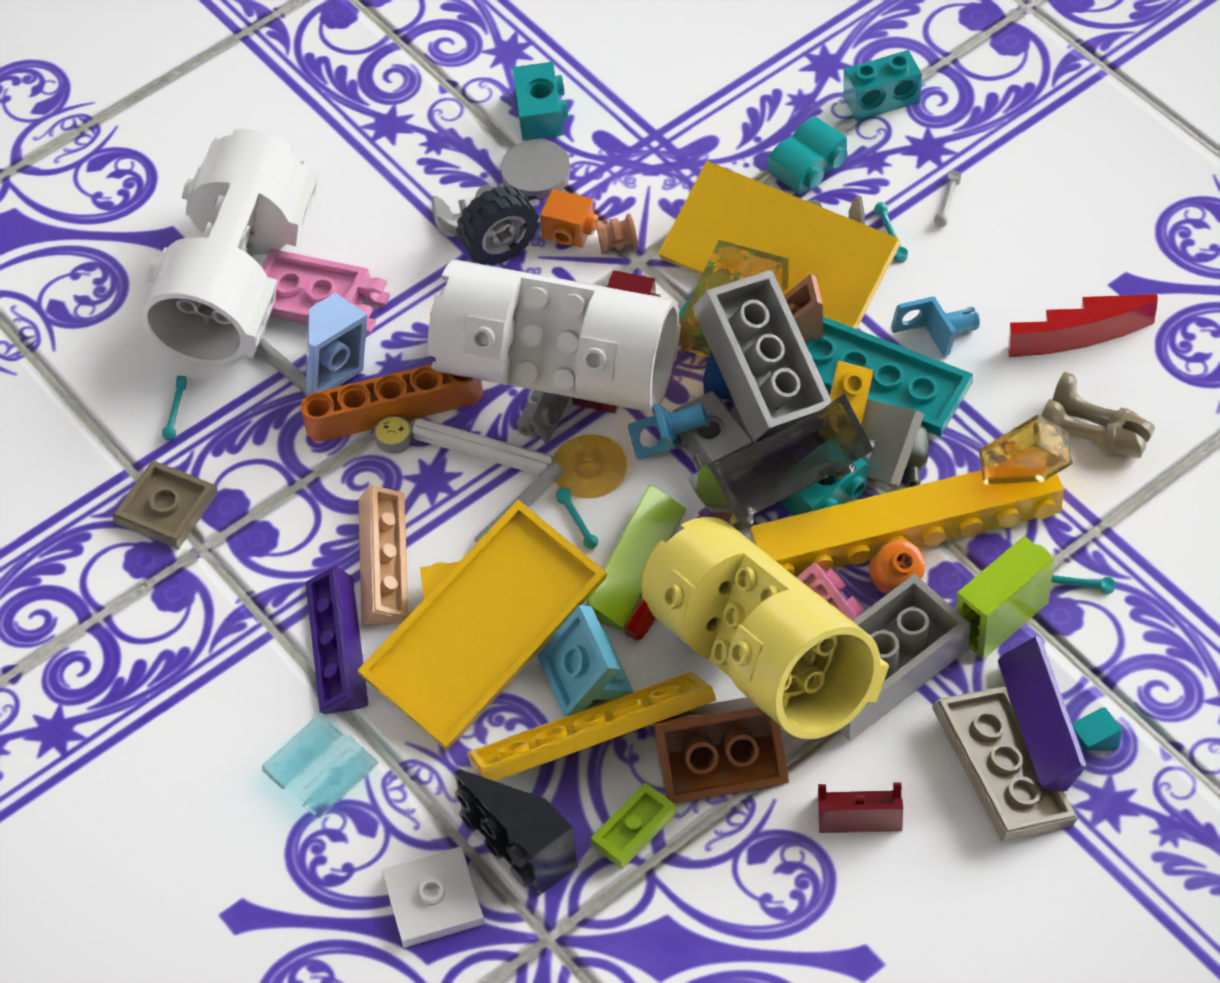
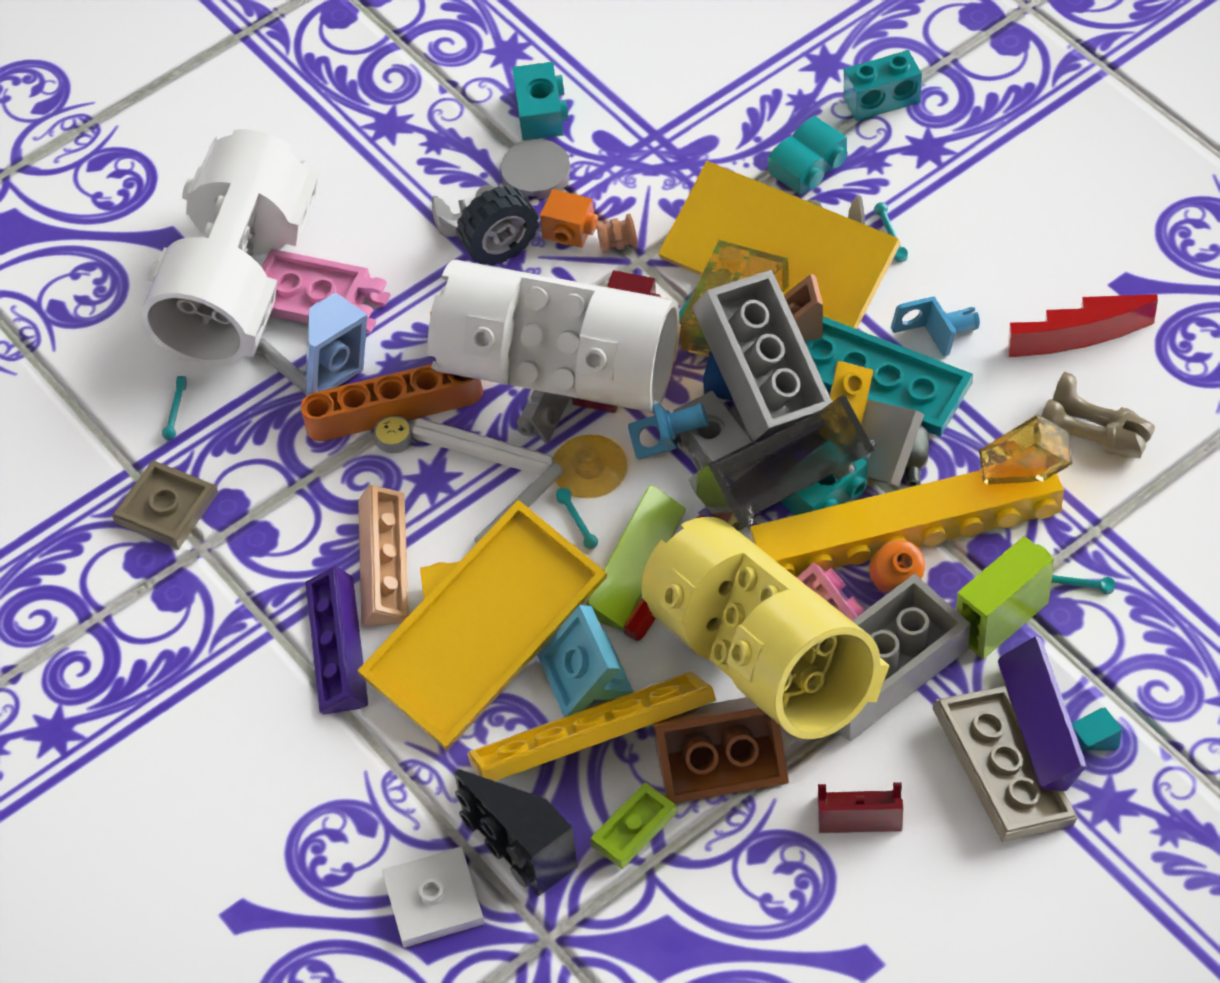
clear light blue slope [262,712,379,819] -> none
light grey hinge [934,170,961,228] -> none

